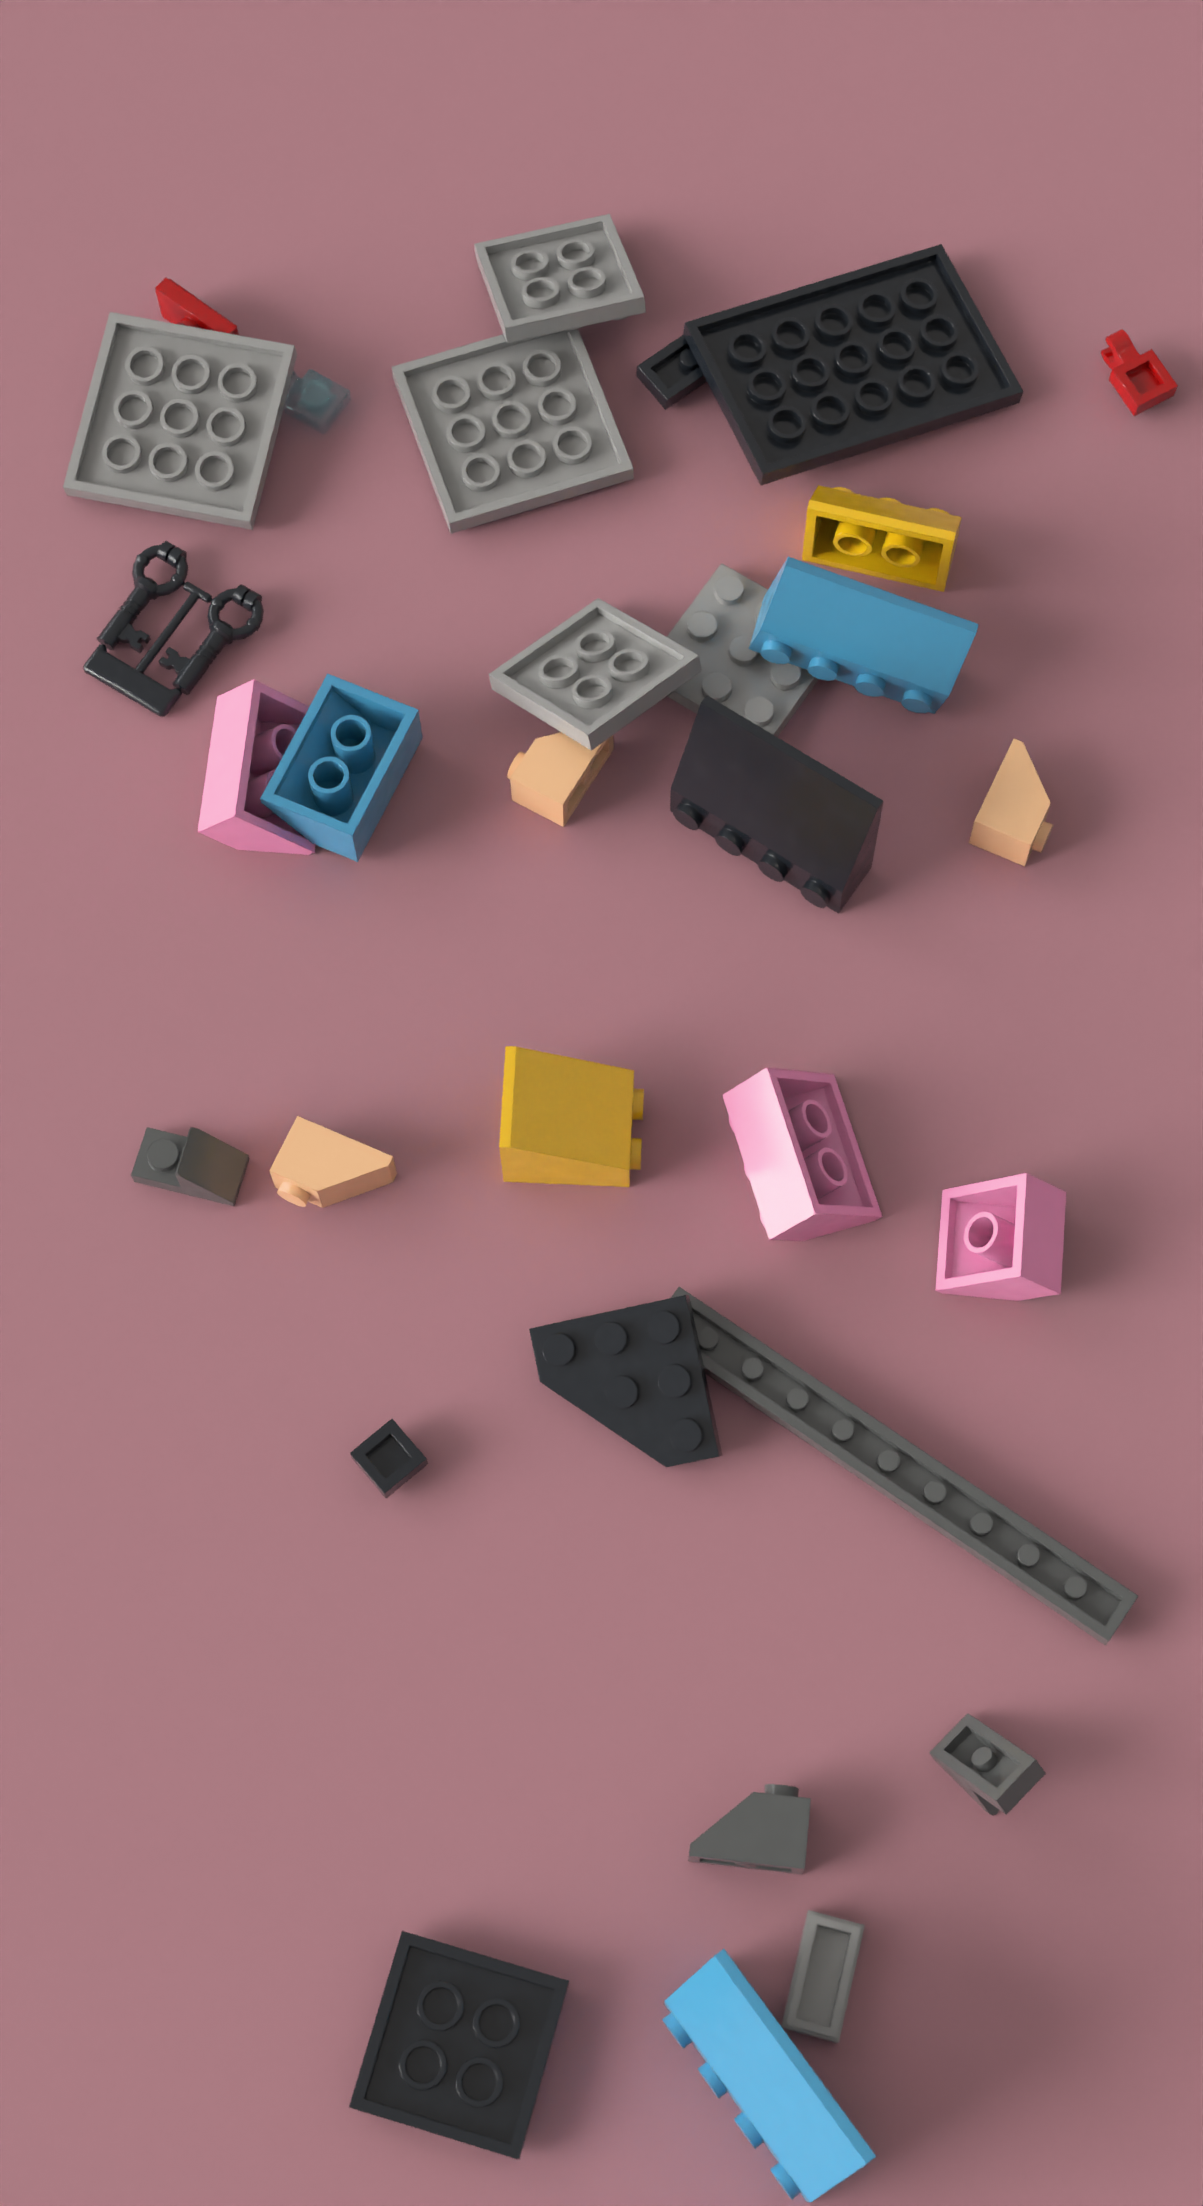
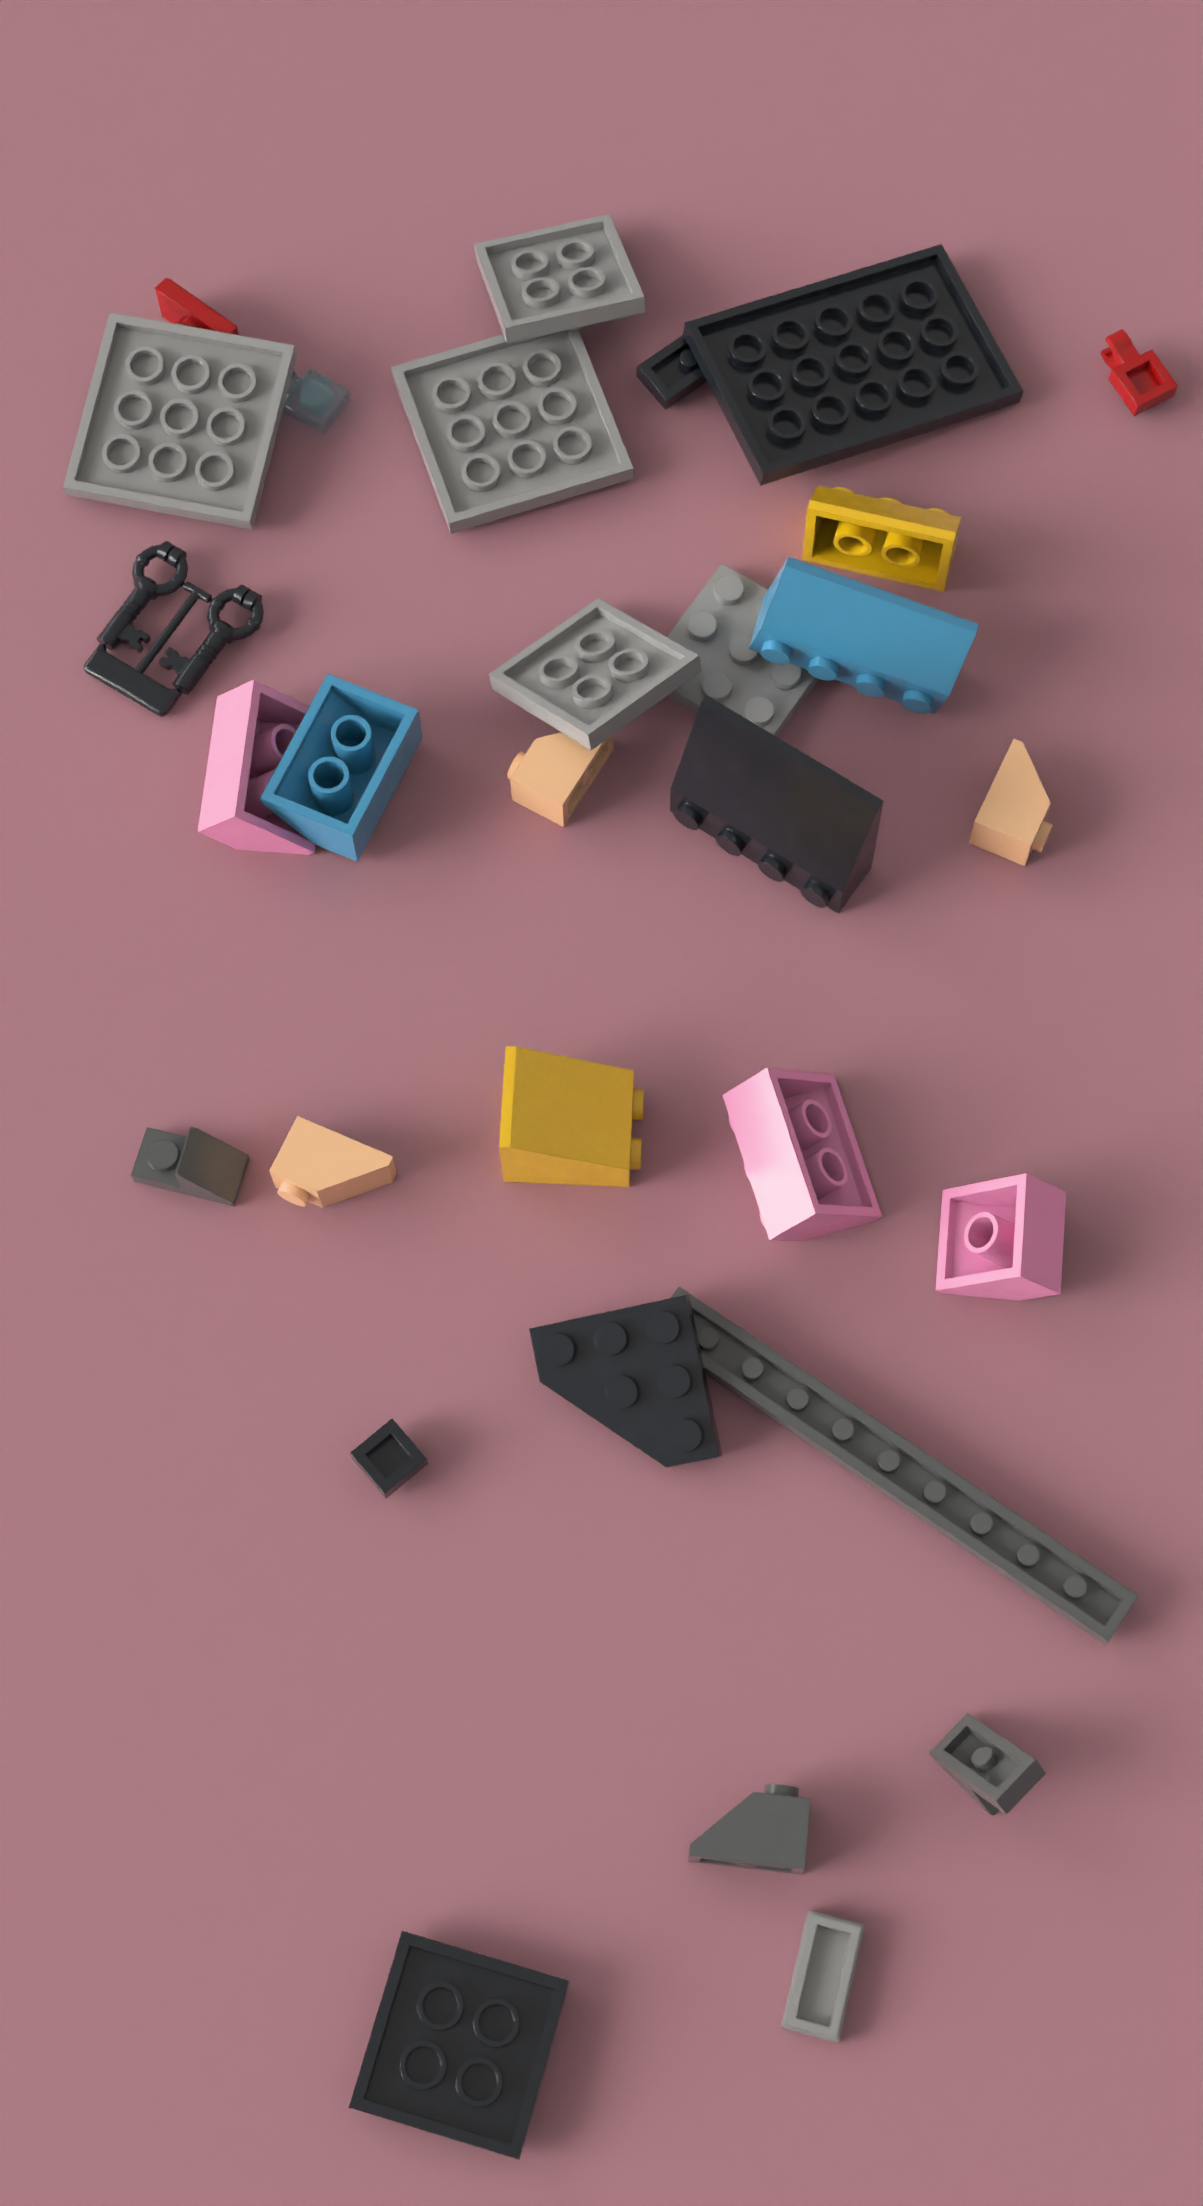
slope [662,1949,876,2203] -> none

